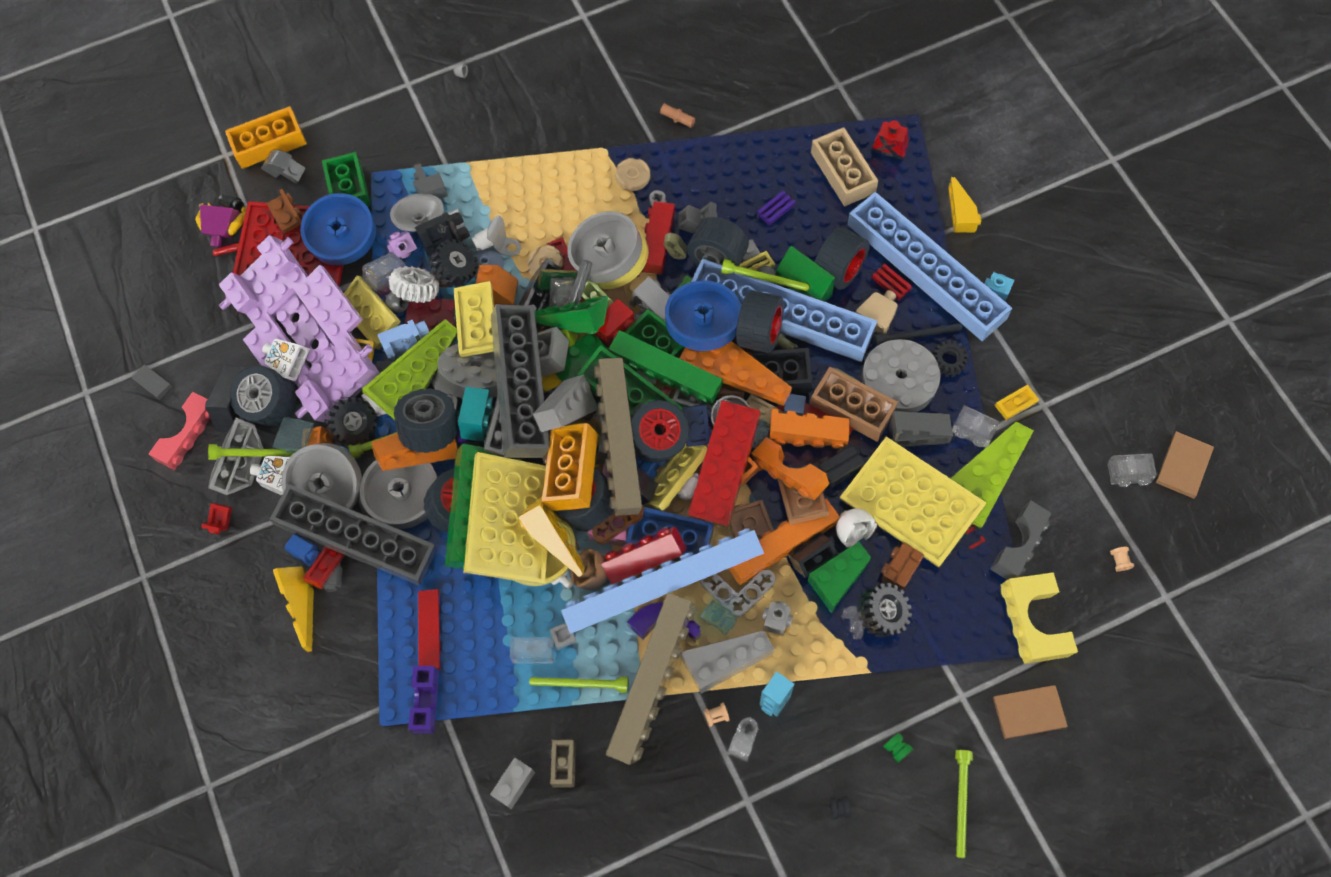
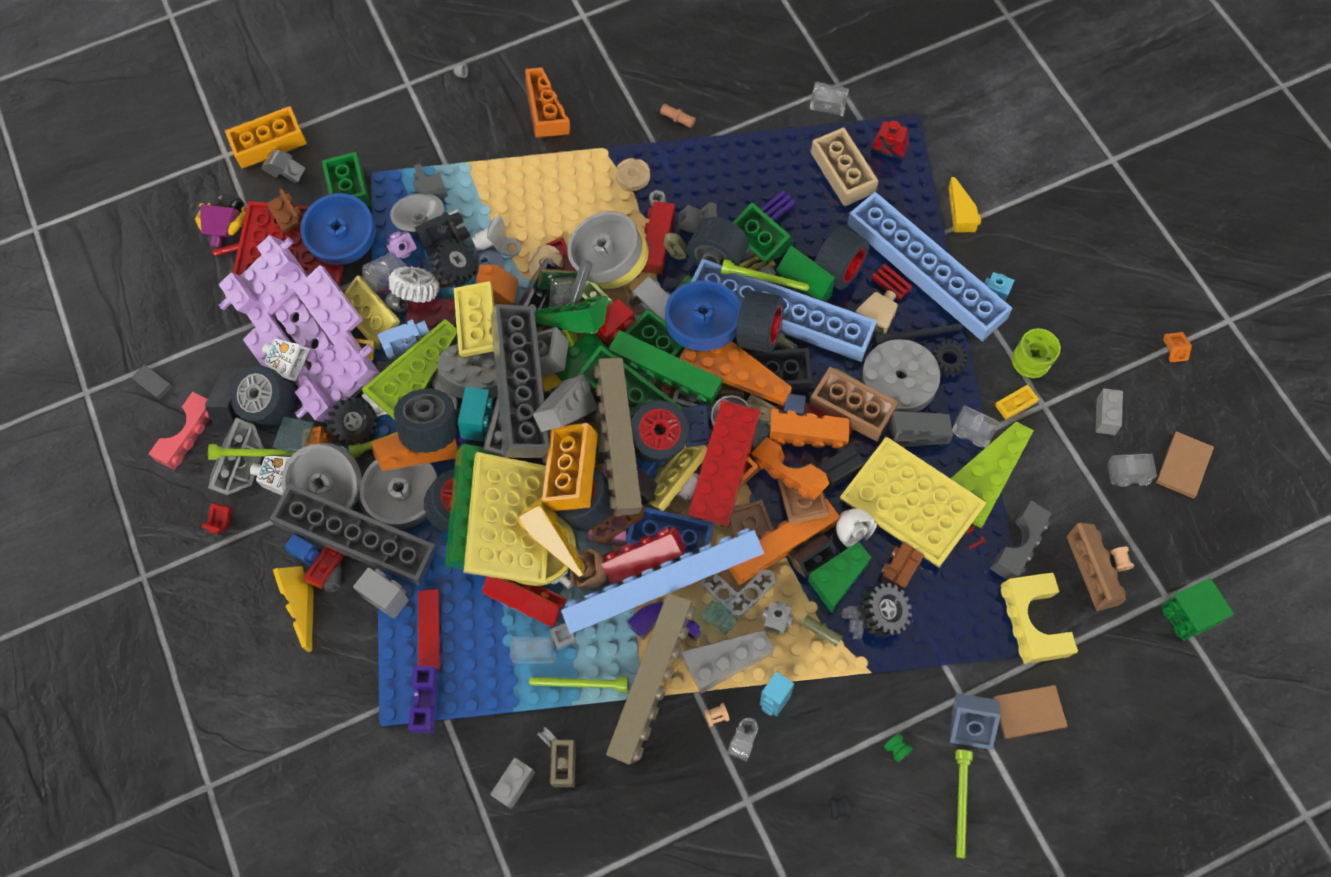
none -> light grey brick [353,567,409,619]
none -> red brick [482,576,567,627]
none -> orange wedge [525,68,570,137]
none -> light grey bush [538,727,557,747]
none -> green slope [732,202,794,263]
none -> olive pin [800,614,843,647]
none -> clear brick [810,82,849,116]
none -> sand blue slope [950,693,1001,750]
none -> lime wheel [1011,328,1061,379]
none -> medium nougat slope [1067,523,1126,611]
none -> light grey brick [1095,388,1123,435]
none -> green brick [1161,578,1234,641]
none -> orange bracket [1163,332,1192,362]

